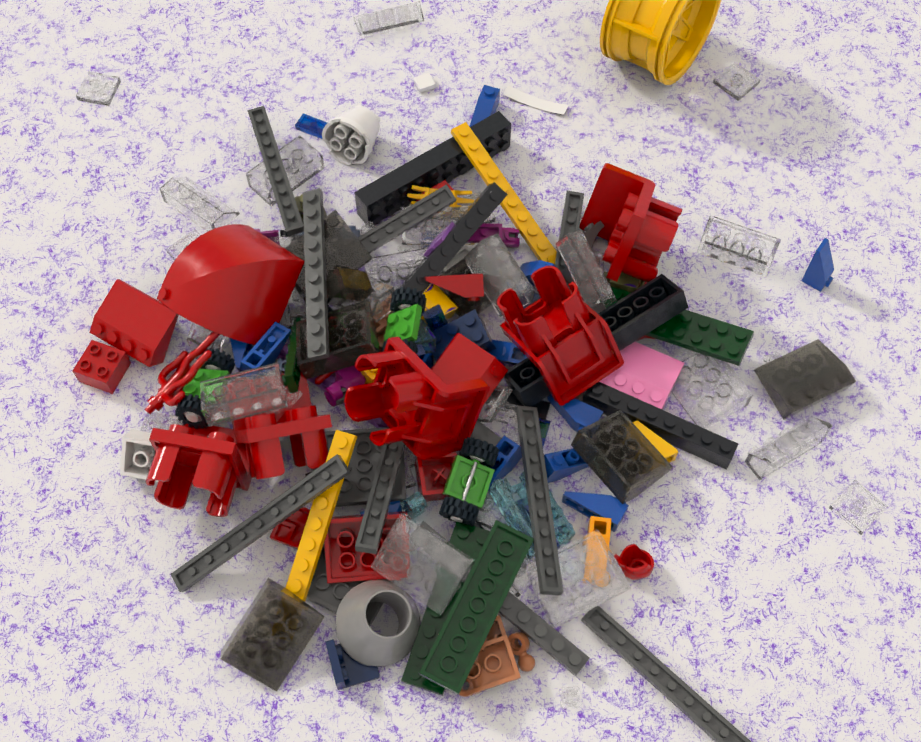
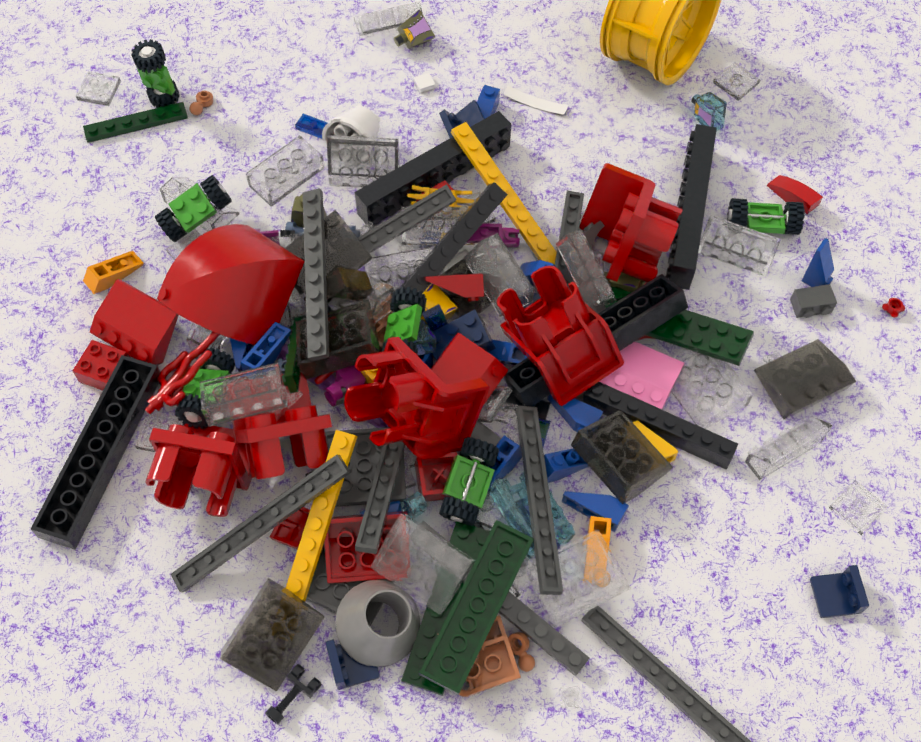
white brick [120,429,158,482] -> none
dark grey plate [247,106,304,237] -> none
medium lavender piece [423,222,455,257] -> none
red hat [613,544,654,580] -> none
none -> black brick [31,355,161,550]
none -> dark green plate [83,102,188,143]
none -> light orange slope [83,250,144,294]
none -> plate [131,39,179,108]
none -> plate [155,175,232,242]
none -> nougat plate [189,91,213,115]
none -> black bar [265,664,322,725]
none -> clear slope [327,135,400,188]
none -> torso [393,9,435,49]
none -> dark blue bracket [439,100,484,138]
none -> black brick [666,124,717,290]
none -> clear light blue torso [691,92,727,131]
none -> plate [727,198,805,235]
none -> red slope [767,175,823,214]
none -> dark grey brick [790,284,837,318]
none -> dark blue bracket [810,565,869,618]
none -> red plate [882,298,905,318]

